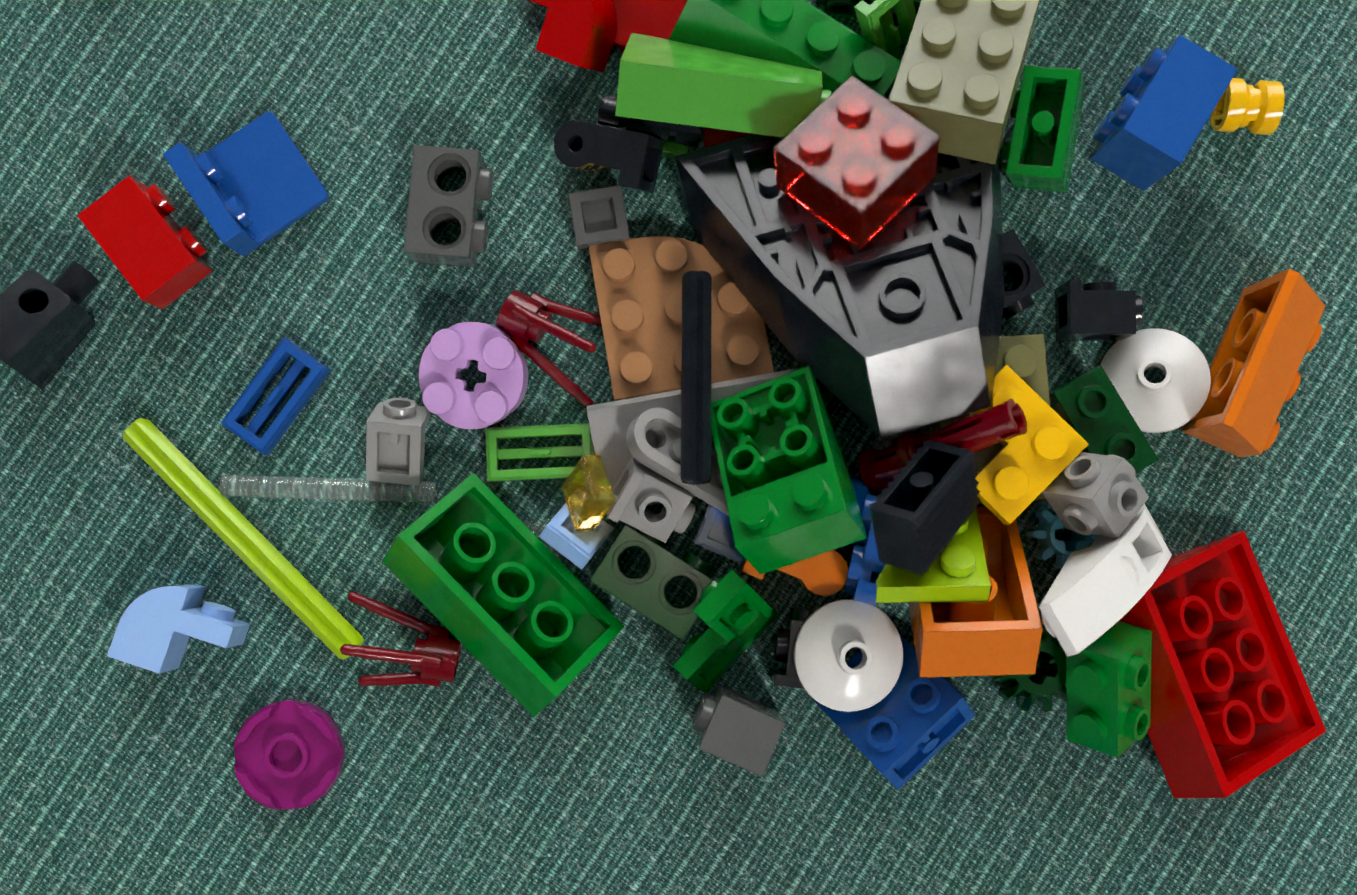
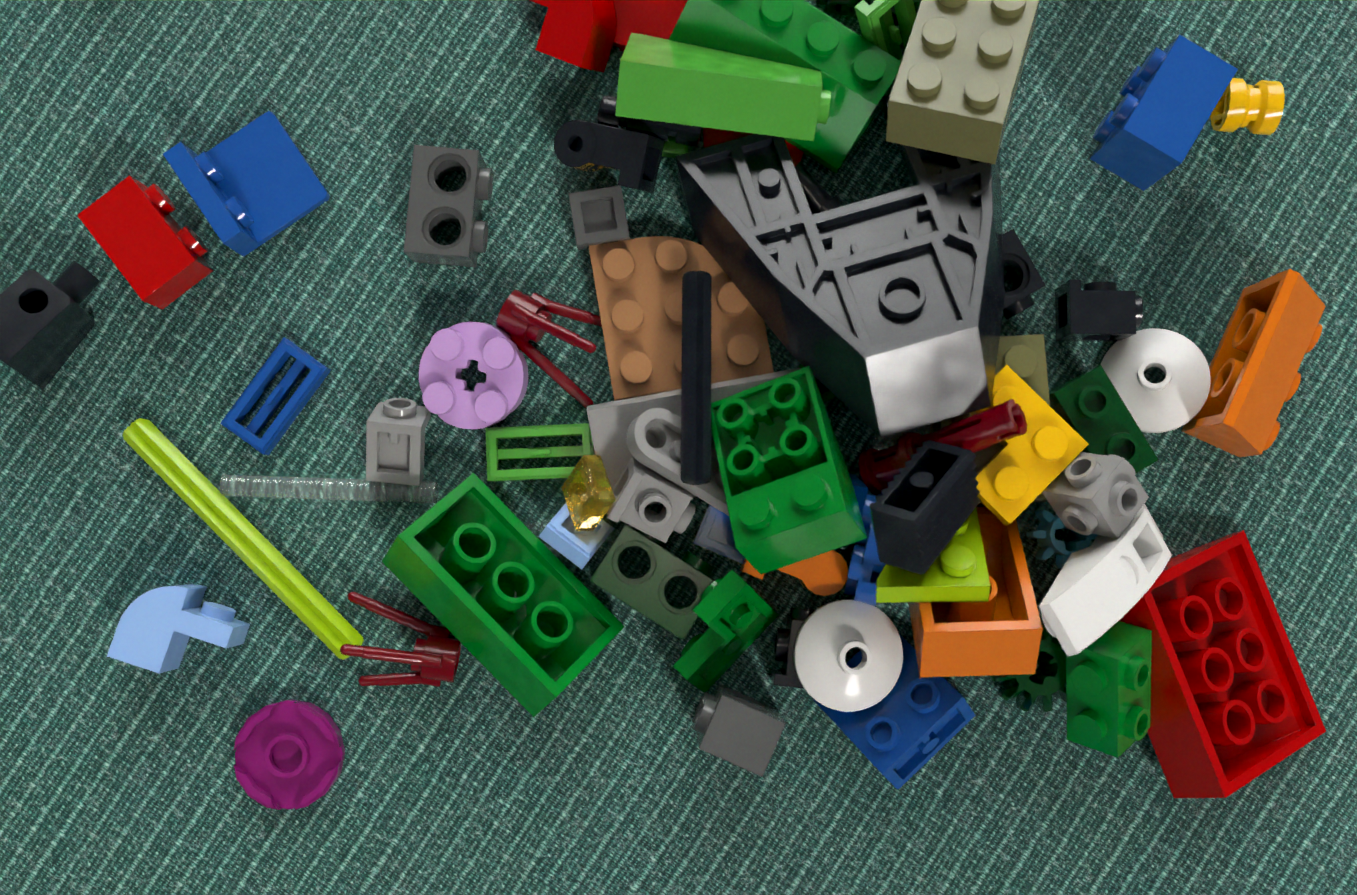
clear red brick [774,76,940,250] -> none
green brick [1001,65,1086,193] -> none

